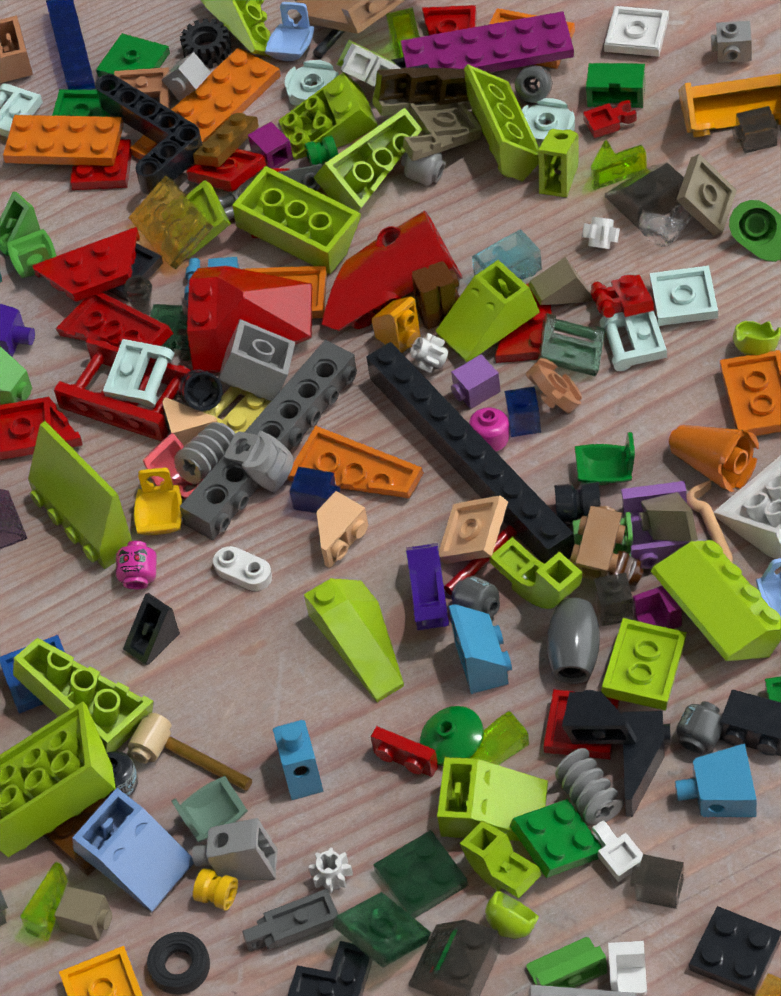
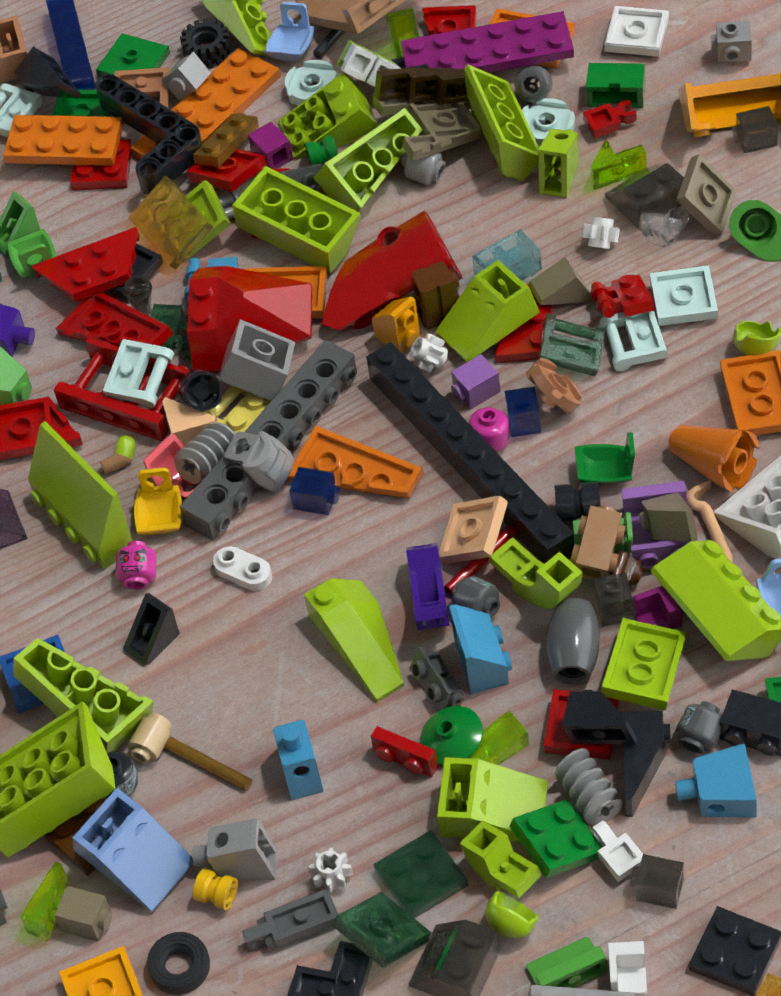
sand green piece [171,776,248,843] -> none
light nougat slope [317,491,369,568] -> none
none -> black slope [15,46,81,98]
none -> arm [100,435,136,475]
none -> dark grey hinge [410,646,464,712]

